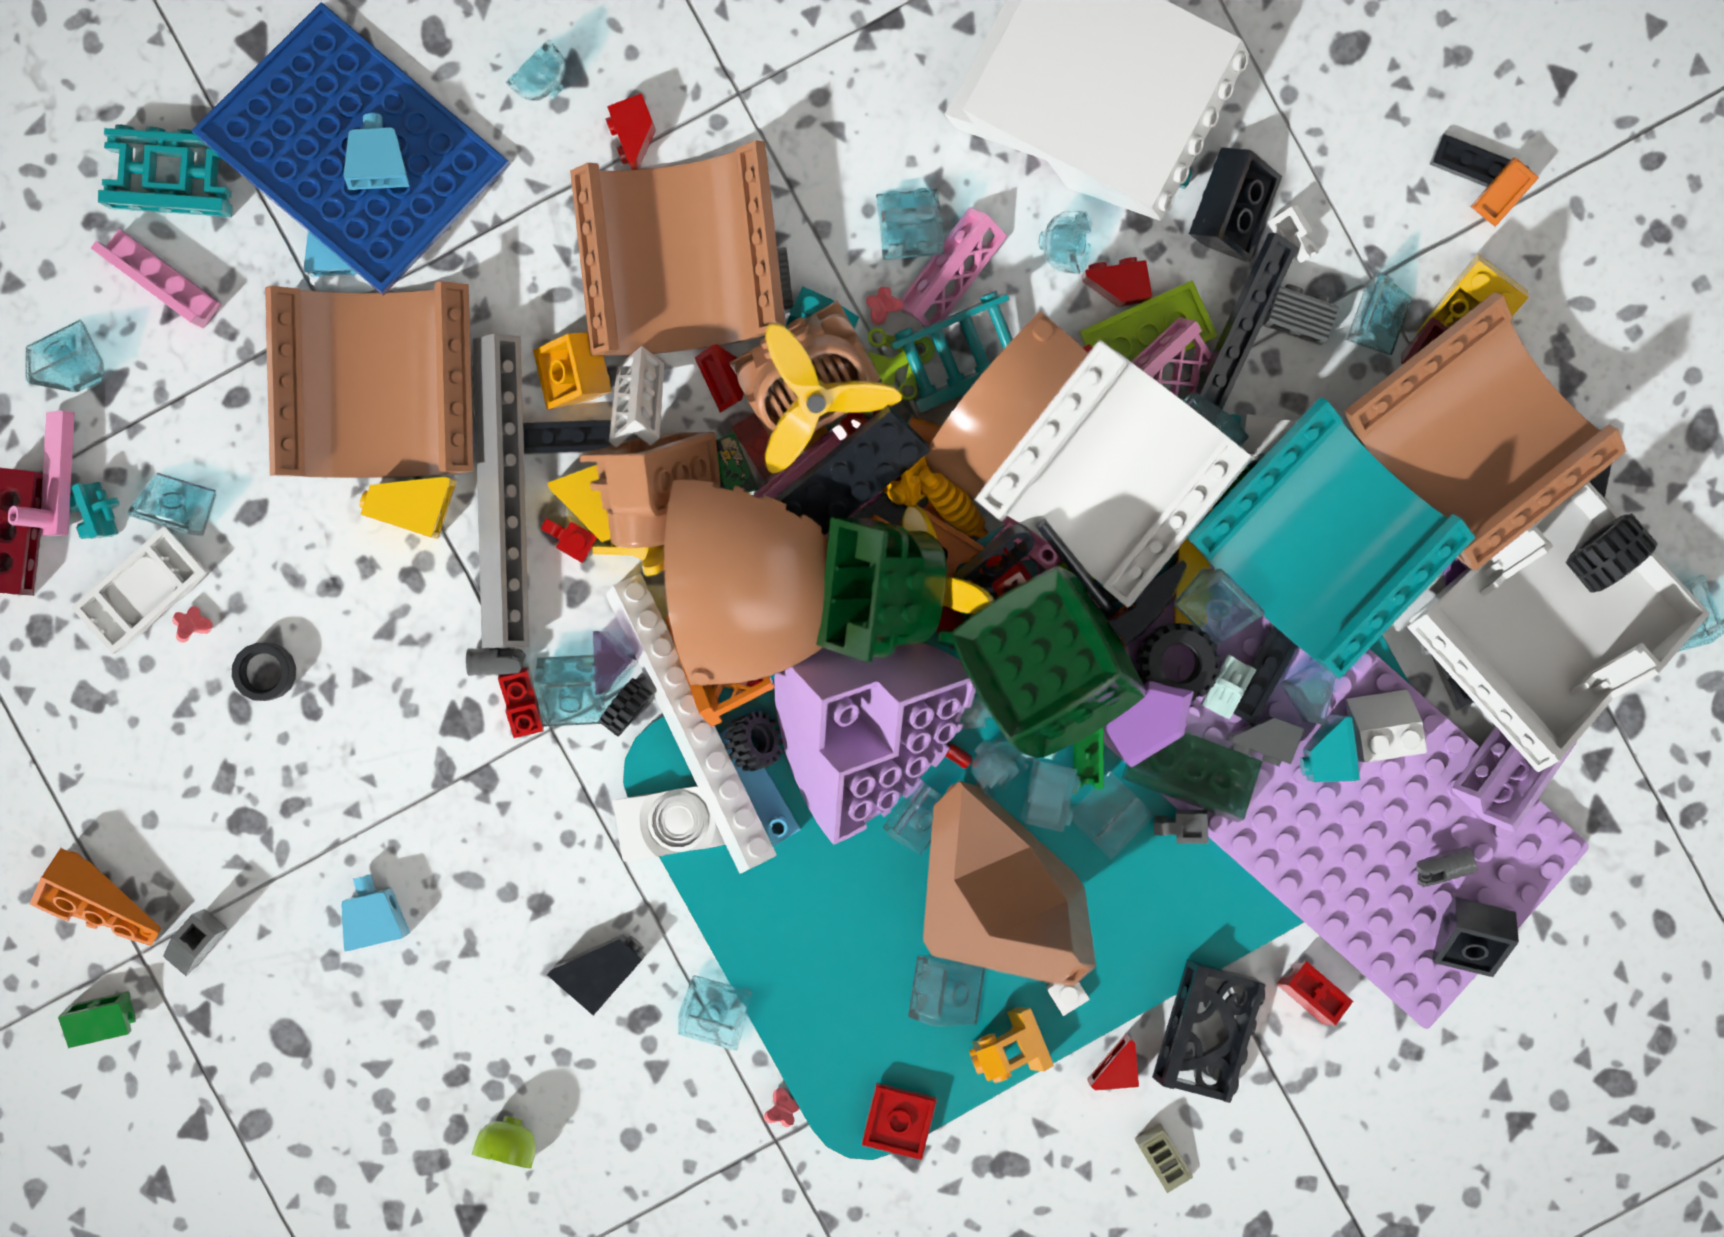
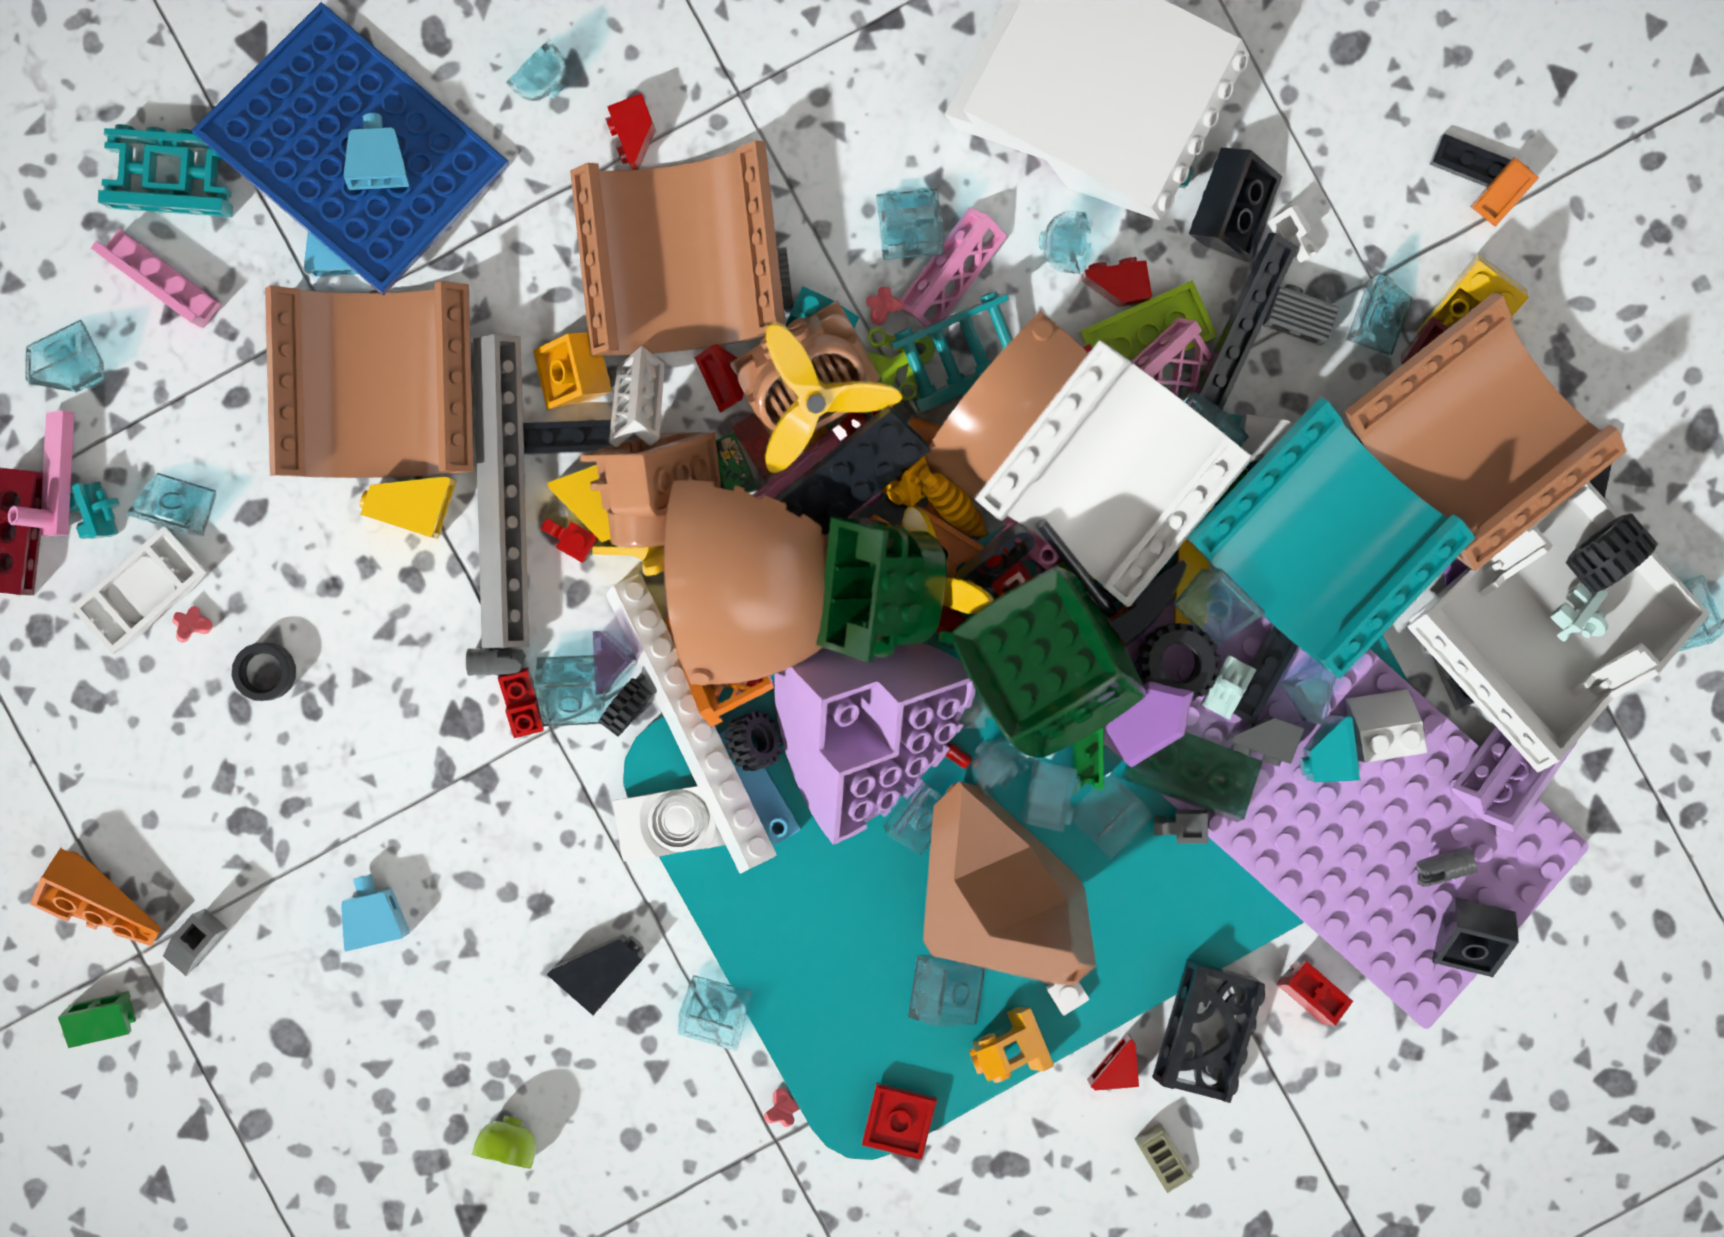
none -> light aqua hips [1550,583,1609,642]

